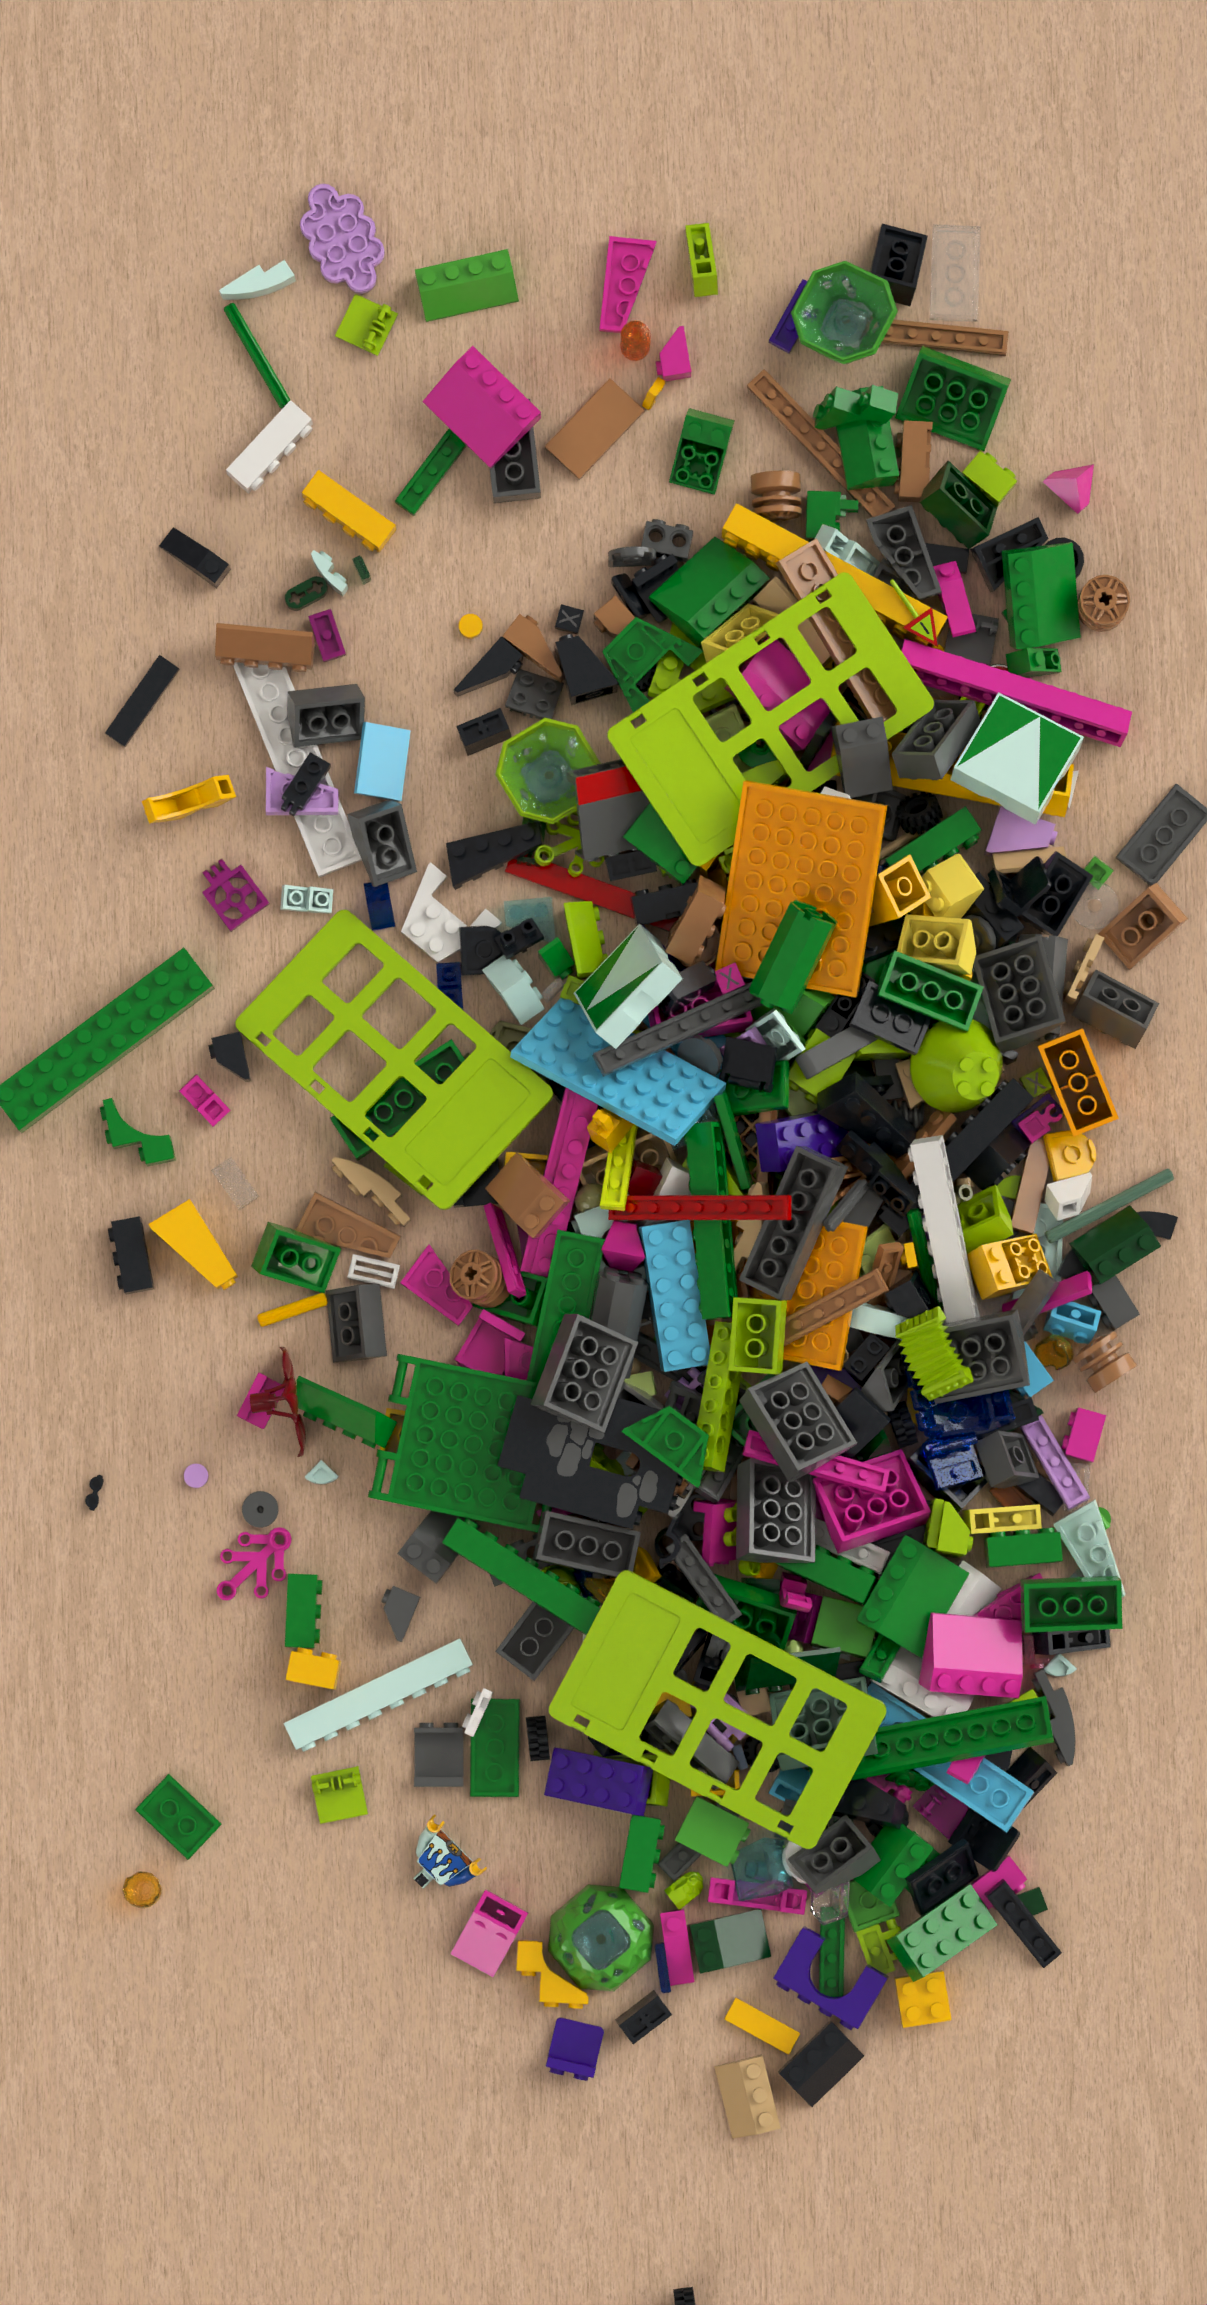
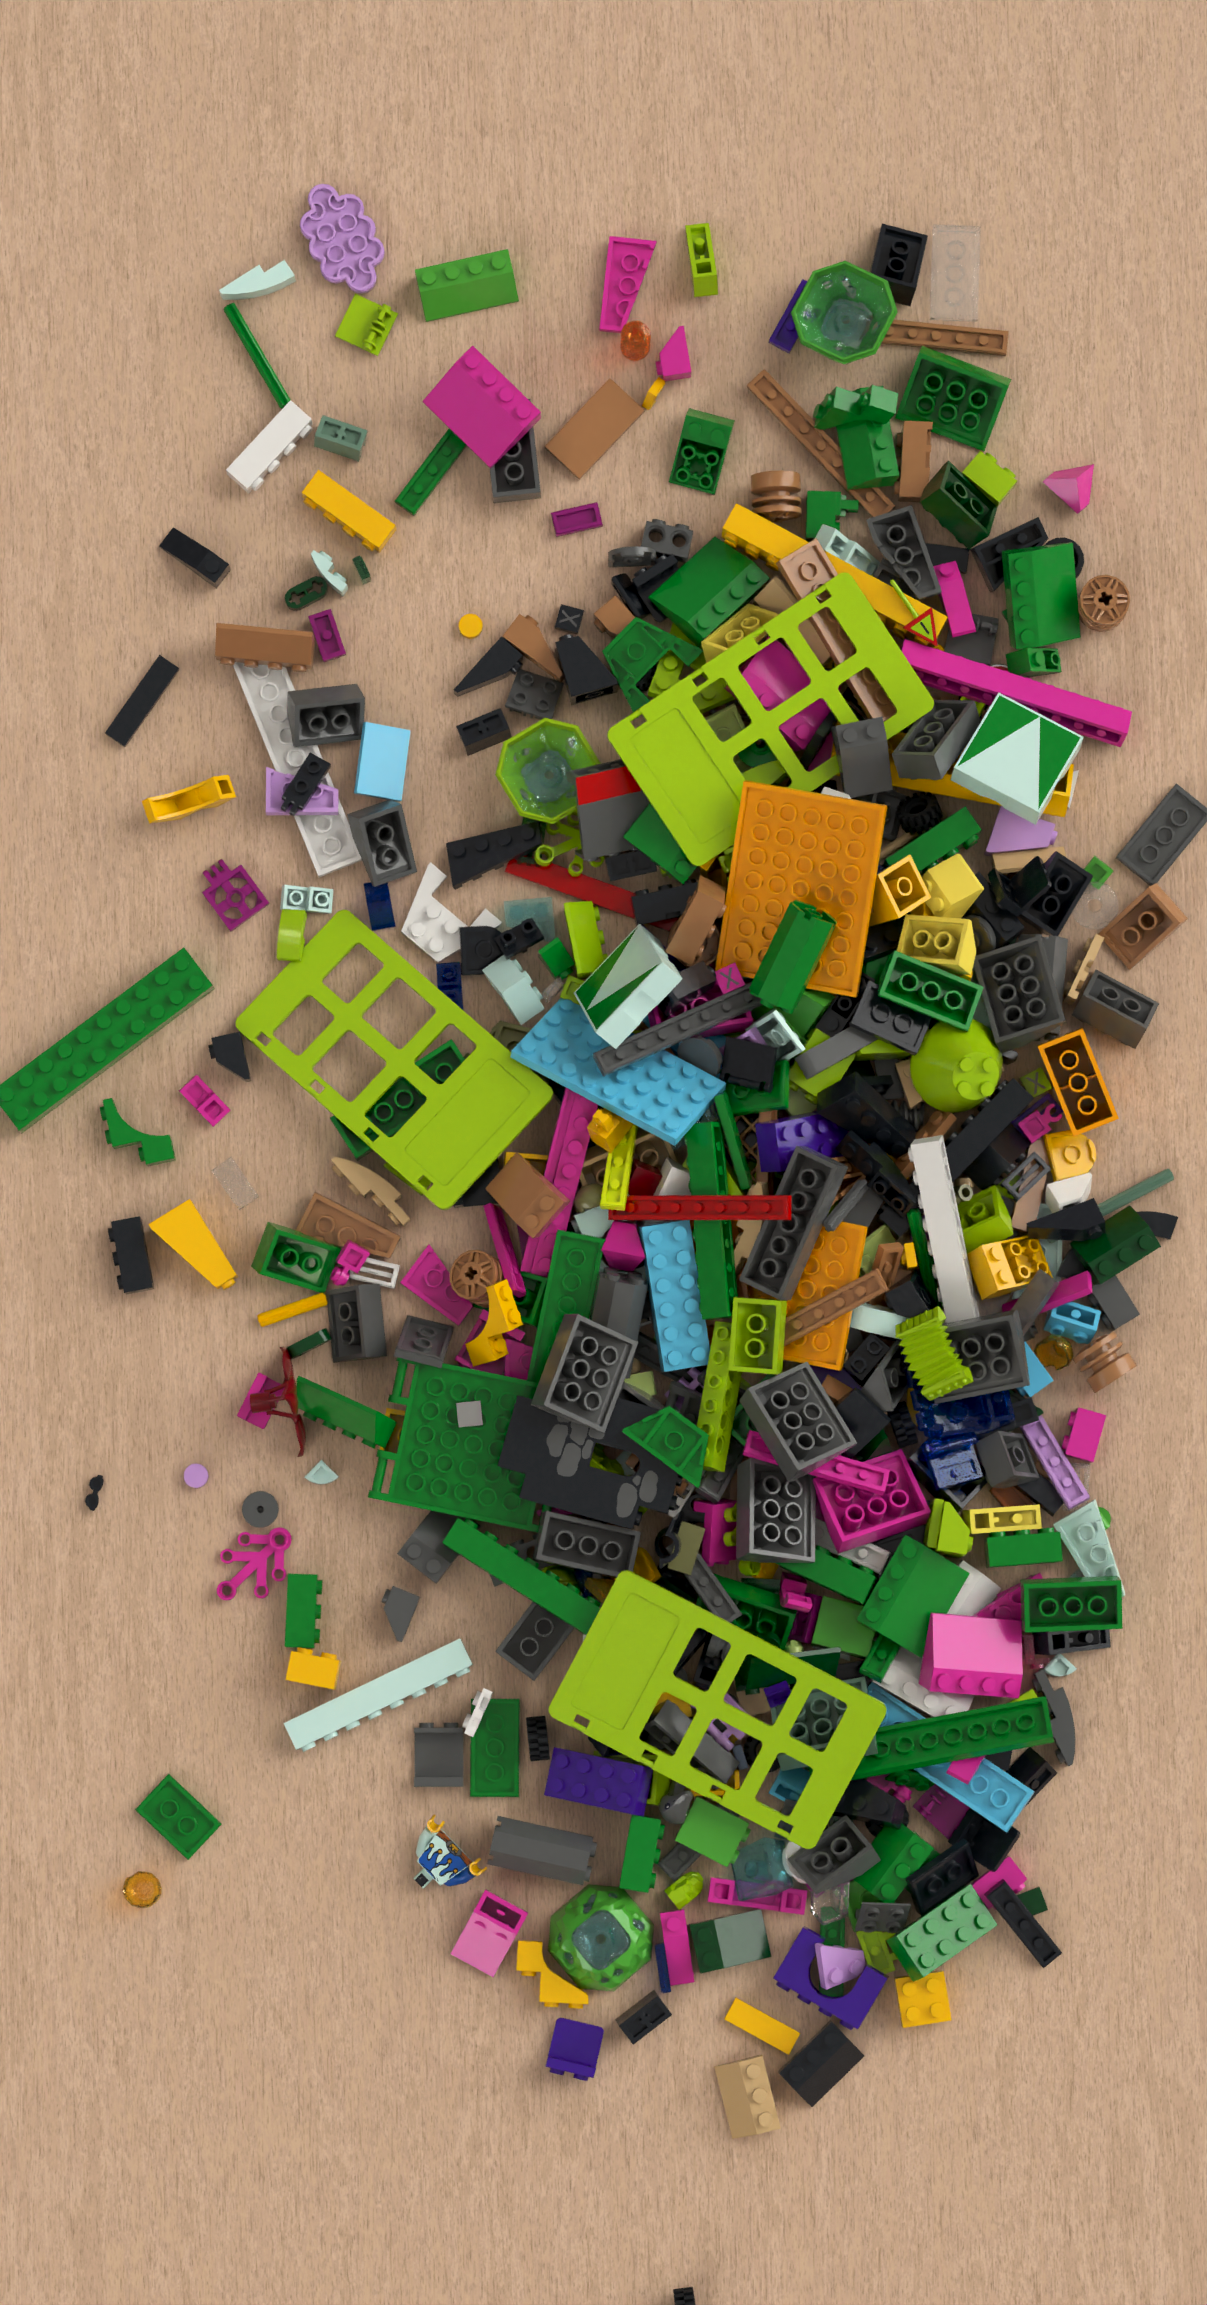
lime hinge [311,1766,368,1824] -> none
none -> lime slope [277,909,307,961]
none -> dark green beam [286,1328,332,1360]
none -> sand green hinge [314,415,368,462]
none -> dark pink plate [330,1240,370,1286]
none -> dark grey tile [394,1315,454,1368]
none -> light grey tile [456,1400,483,1427]
none -> yellow arch [465,1279,523,1366]
none -> dark grey brick [487,1816,597,1885]
none -> magenta tile [551,502,603,537]
none -> dark grey animal [659,1779,693,1824]
none -> olive tile [667,1521,705,1576]
none -> dark purple tile [764,1680,791,1708]
none -> lavender wing [815,1943,866,1990]
none -> dark grey hinge [855,1902,911,1933]
none -> black tile [1000,1151,1051,1202]
none -> black slope [1026,1198,1106,1241]

